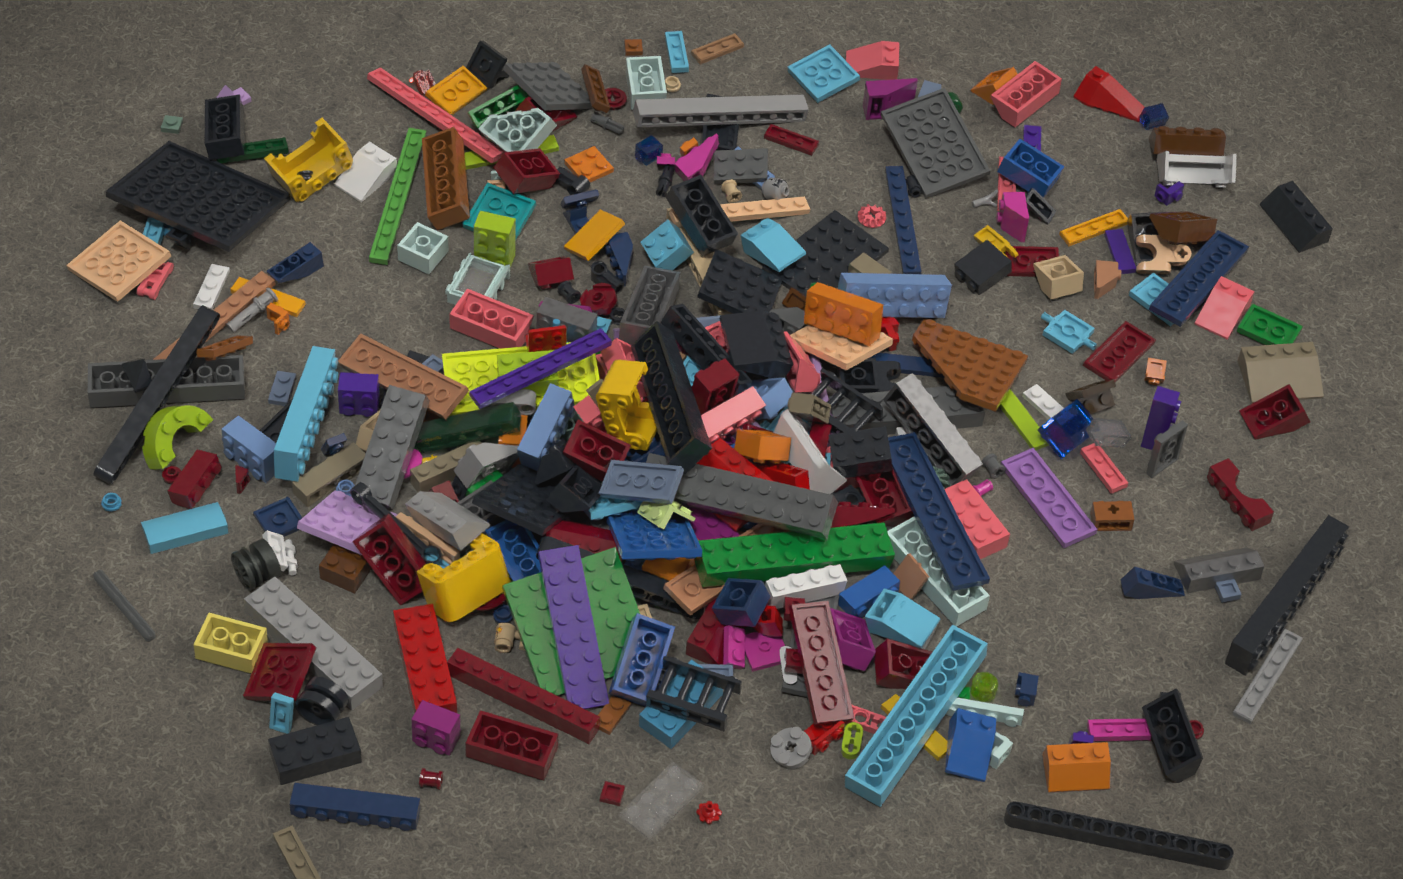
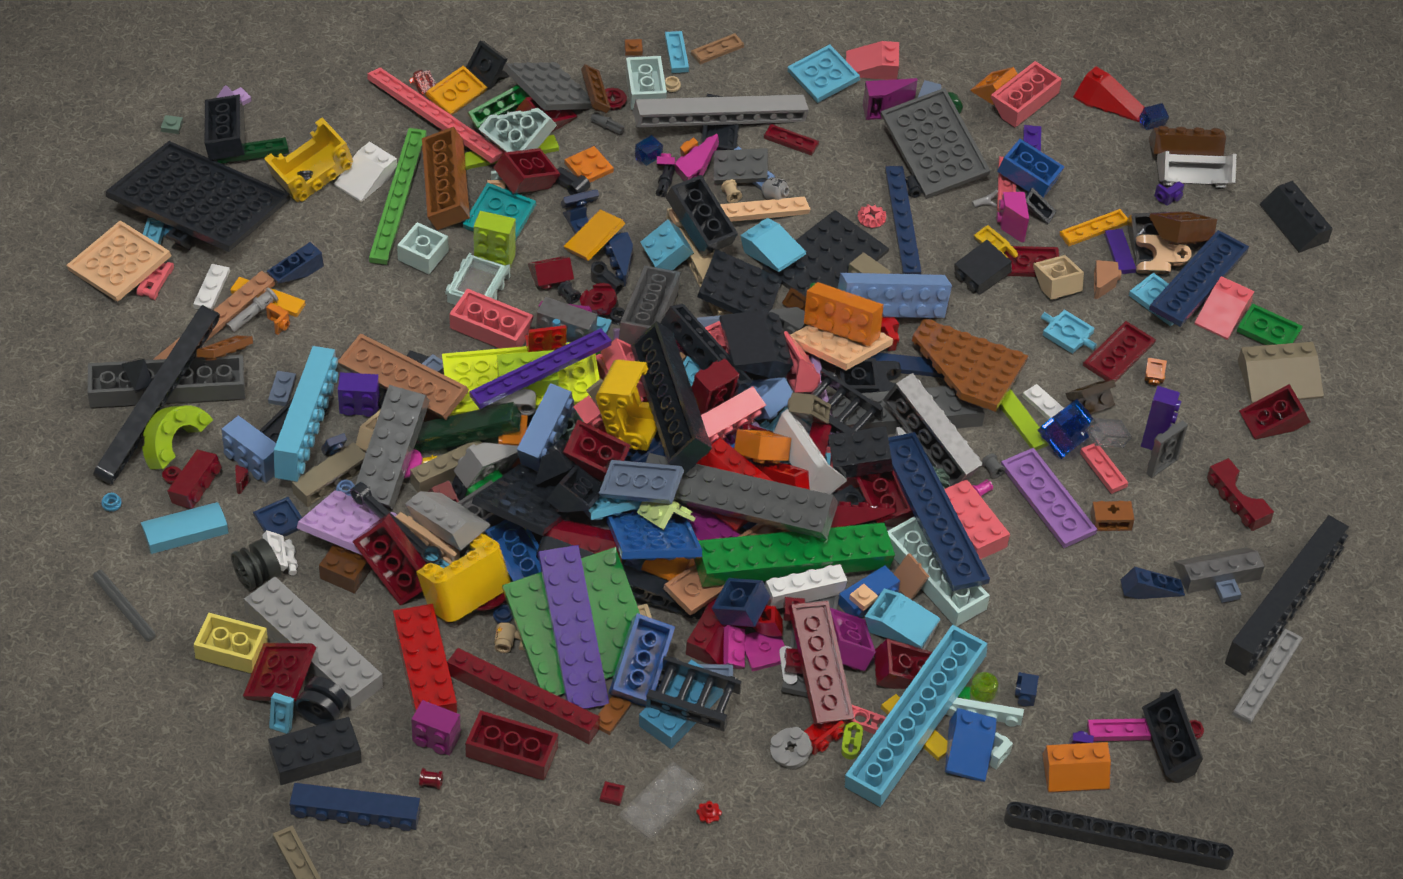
none -> light nougat plate [849,584,878,611]

